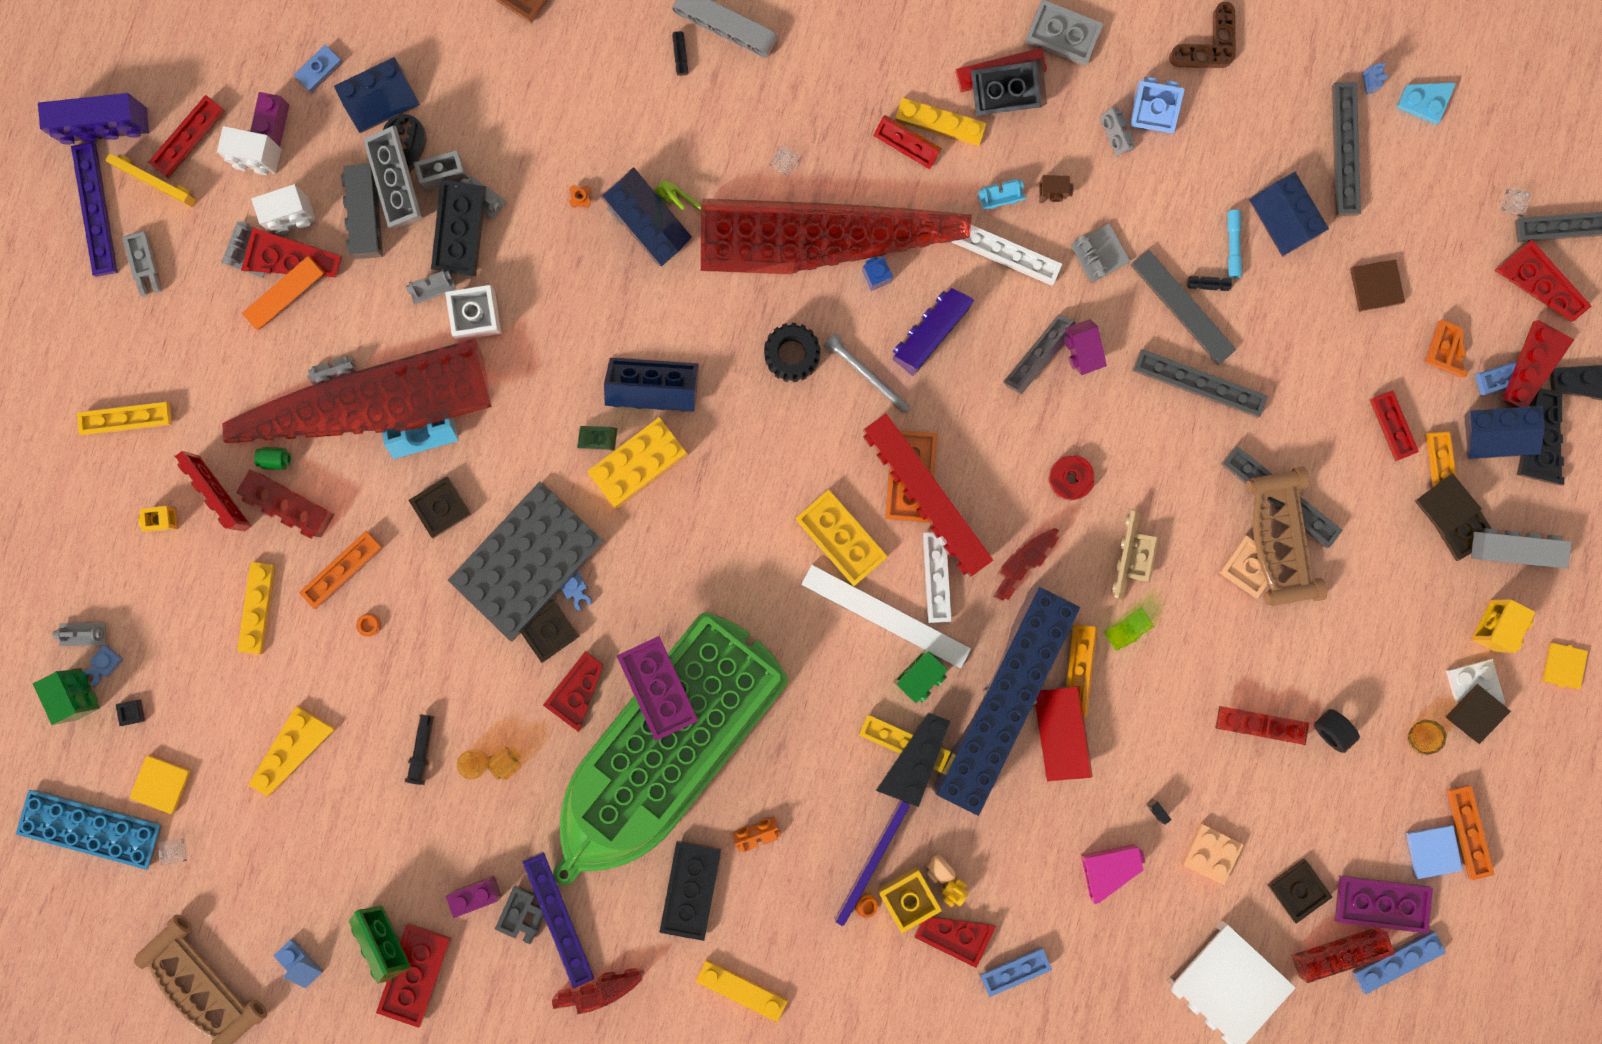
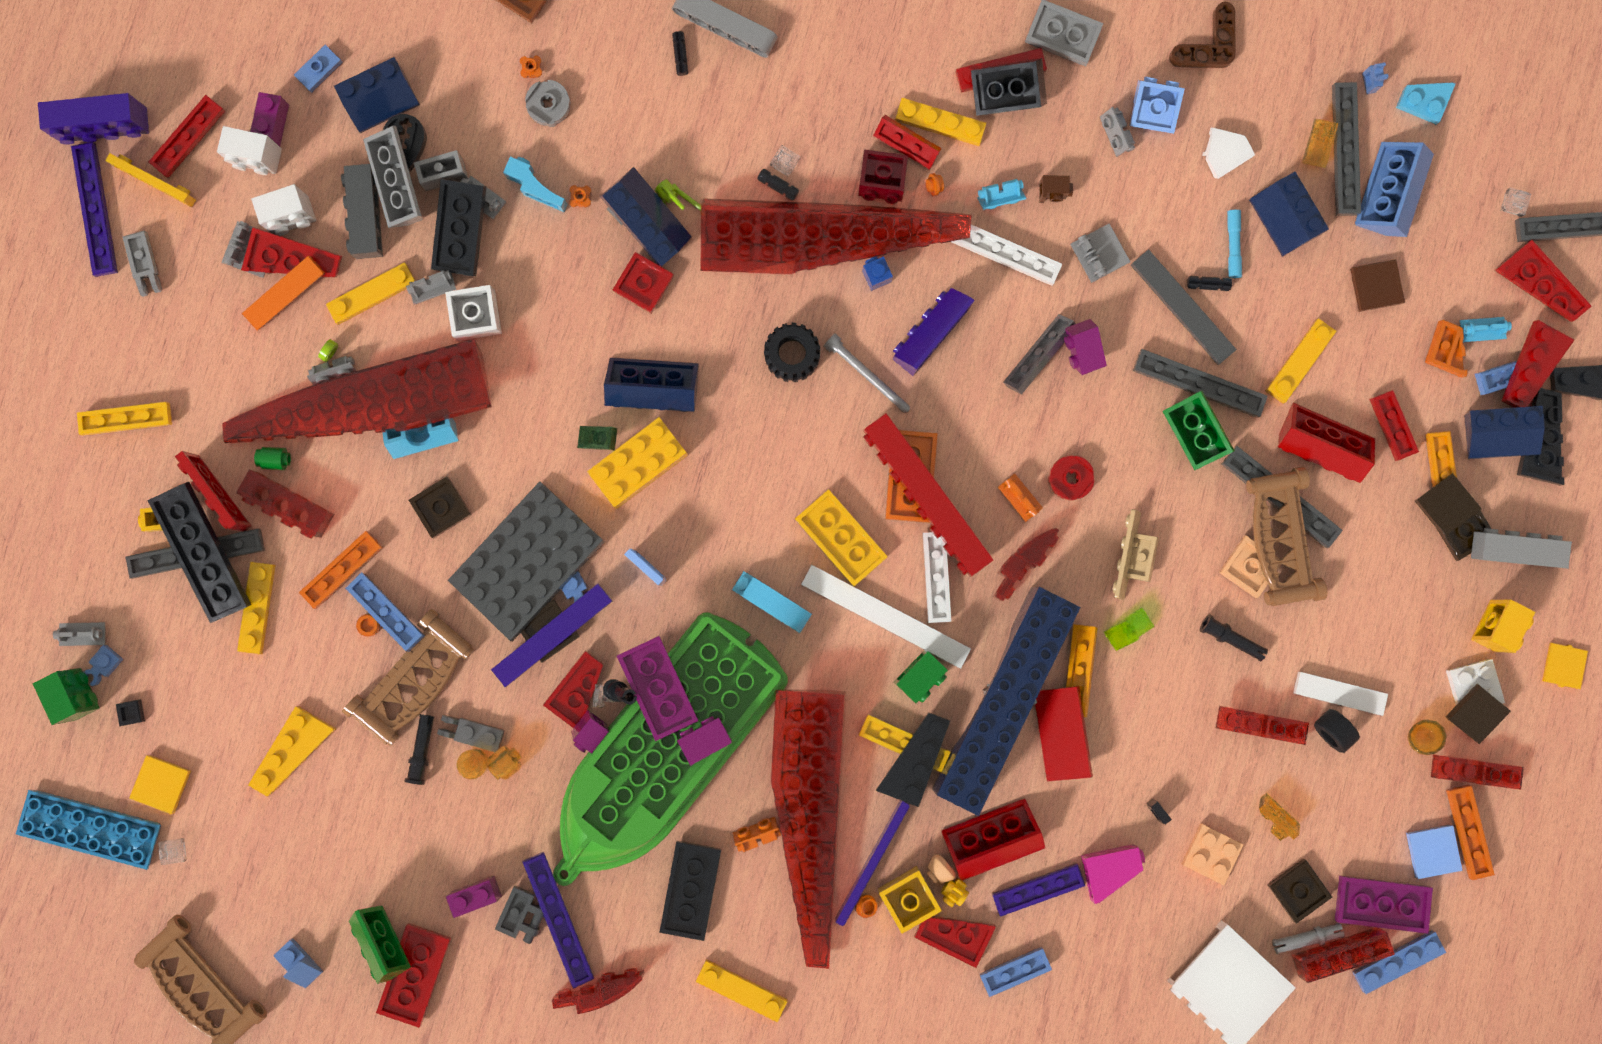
none -> dark grey tile [125,529,265,579]
none -> black plate [147,482,251,623]
none -> lime tile [318,339,338,362]
none -> yellow plate [326,262,416,325]
none -> medium nougat piece [342,608,474,746]
none -> medium blue plate [345,572,425,652]
none -> flat silver hinge [437,715,505,753]
none -> dark purple tile [491,584,613,687]
none -> medium azure slope [503,157,568,212]
none -> orange plate [520,55,542,78]
none -> light grey plate [525,80,571,127]
none -> magenta brick [571,710,609,754]
none -> clear tile [592,683,615,708]
none -> black pin [603,679,637,705]
none -> red plate [612,252,674,314]
none -> light blue tile [624,549,667,586]
none -> magenta brick [677,716,733,766]
none -> medium azure arch [732,571,812,633]
none -> black axle [757,169,799,201]
none -> clear red wedge [771,690,846,969]
none -> dark red plate [858,149,908,204]
none -> orange plate [926,173,944,196]
none -> red slope [941,798,1046,881]
none -> dark purple tile [992,863,1085,917]
none -> orange hinge [998,473,1043,522]
none -> green slope [1162,391,1235,471]
none -> black pin [1200,614,1268,662]
none -> white slope [1202,128,1255,179]
none -> clear yellow hinge [1259,793,1300,841]
none -> yellow plate [1265,318,1336,404]
none -> light grey pin [1272,923,1345,954]
none -> red slope [1278,403,1375,483]
none -> white tile [1293,672,1388,716]
none -> clear yellow hinge [1302,119,1338,168]
none -> medium blue slope [1355,142,1434,237]
none -> clear red slope [1431,754,1524,790]
none -> medium azure hinge [1459,317,1512,342]

